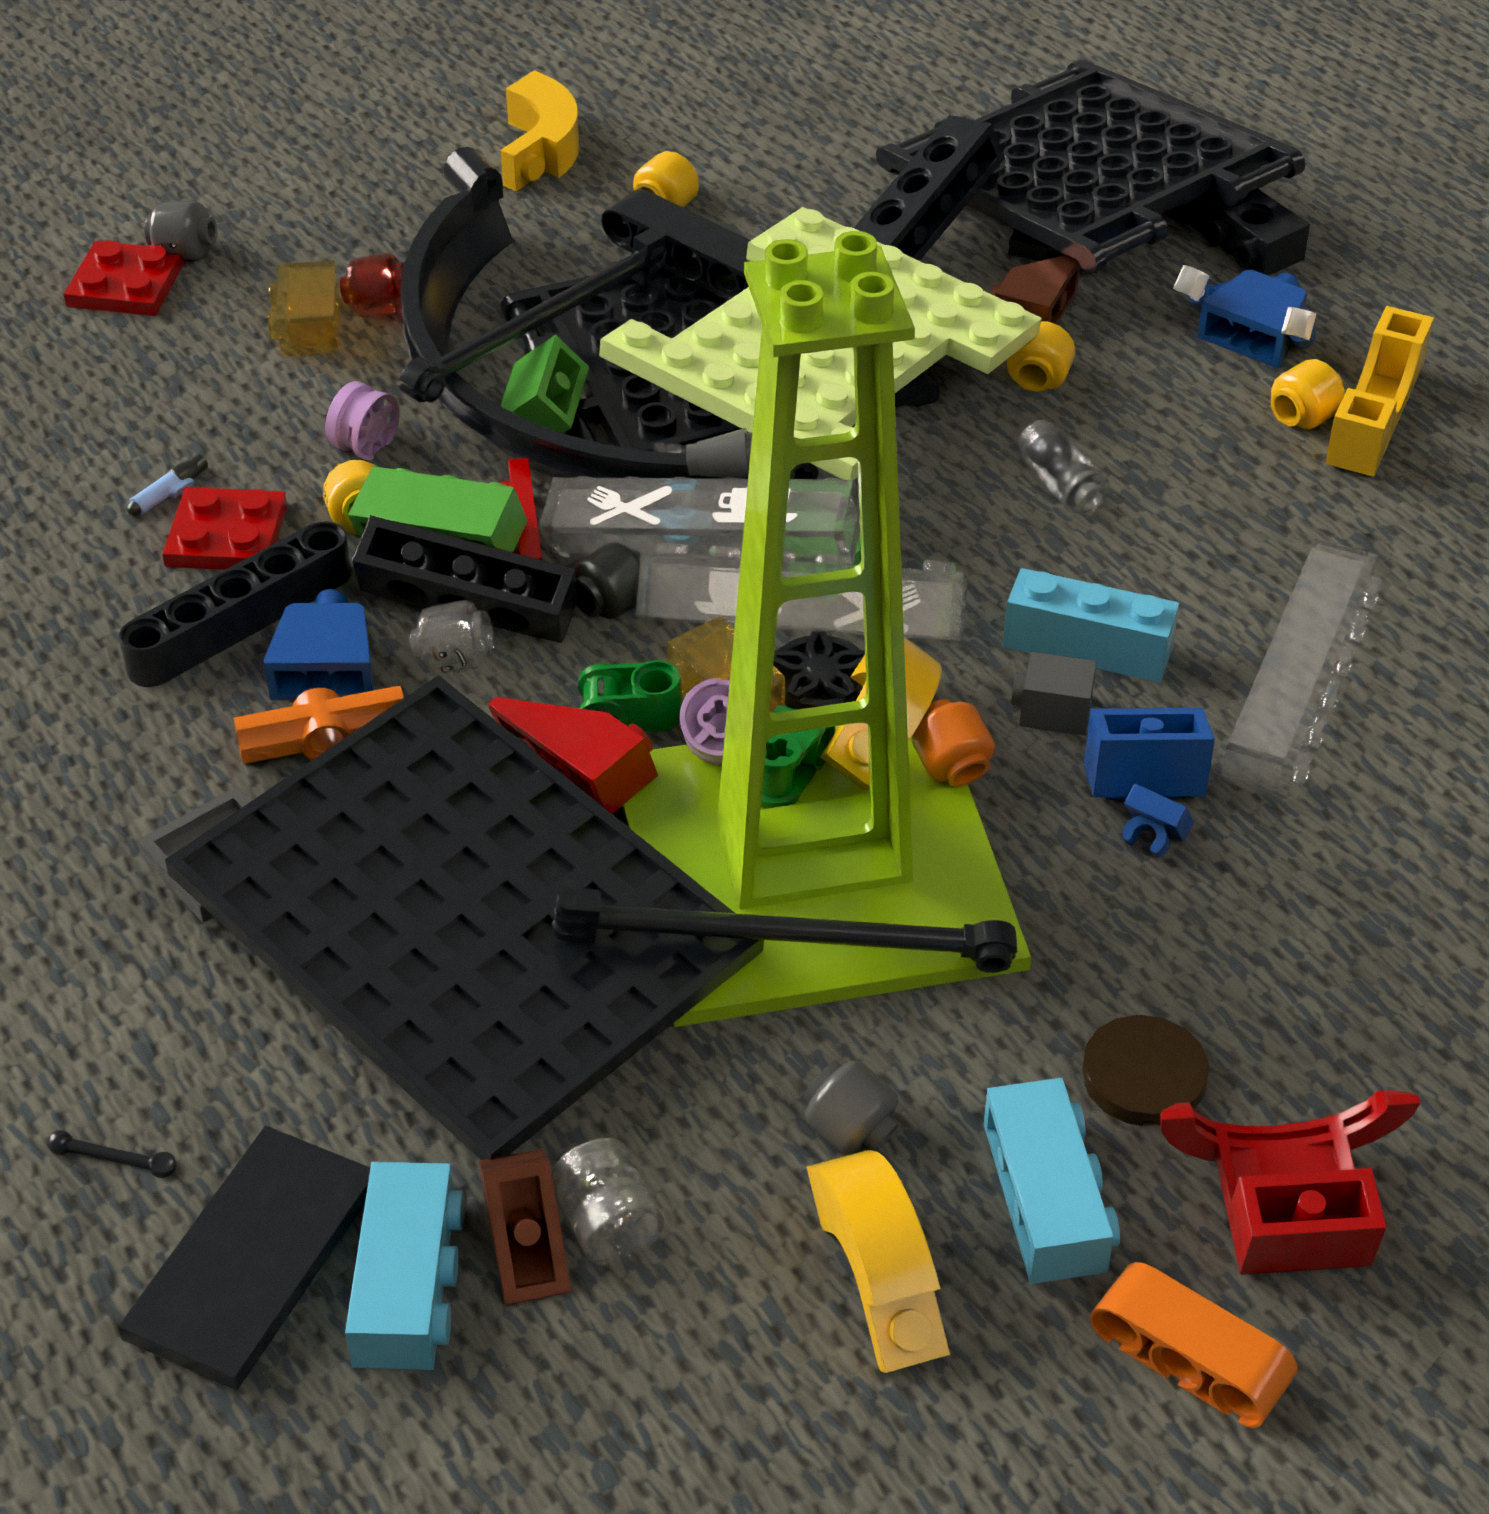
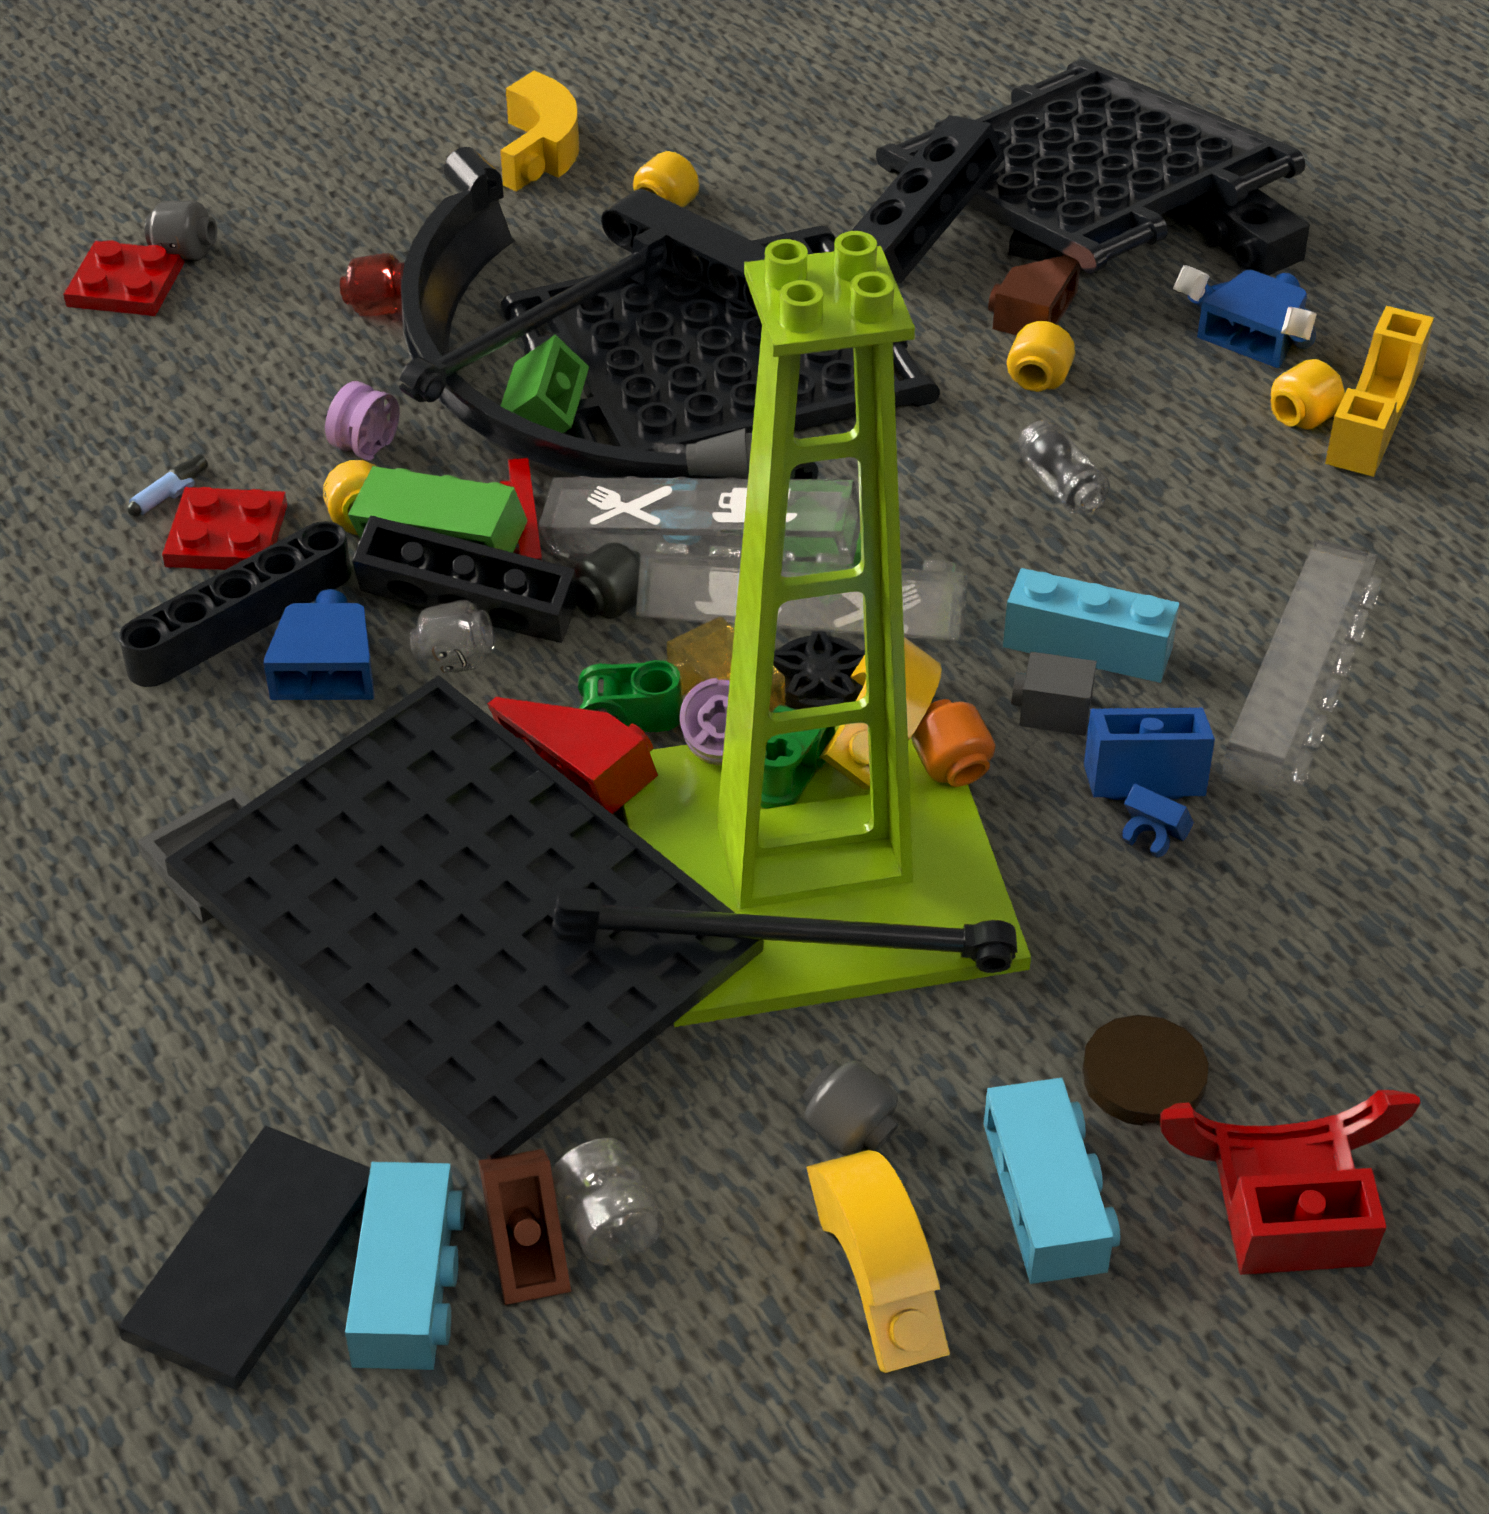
black hinge [47,1130,177,1178] -> none
orange piece [233,686,404,764] -> none
clear yellow brick [268,260,340,356] -> none
yellowish green piece [599,207,1042,483] -> none
orange beam [1090,1262,1298,1428] -> none

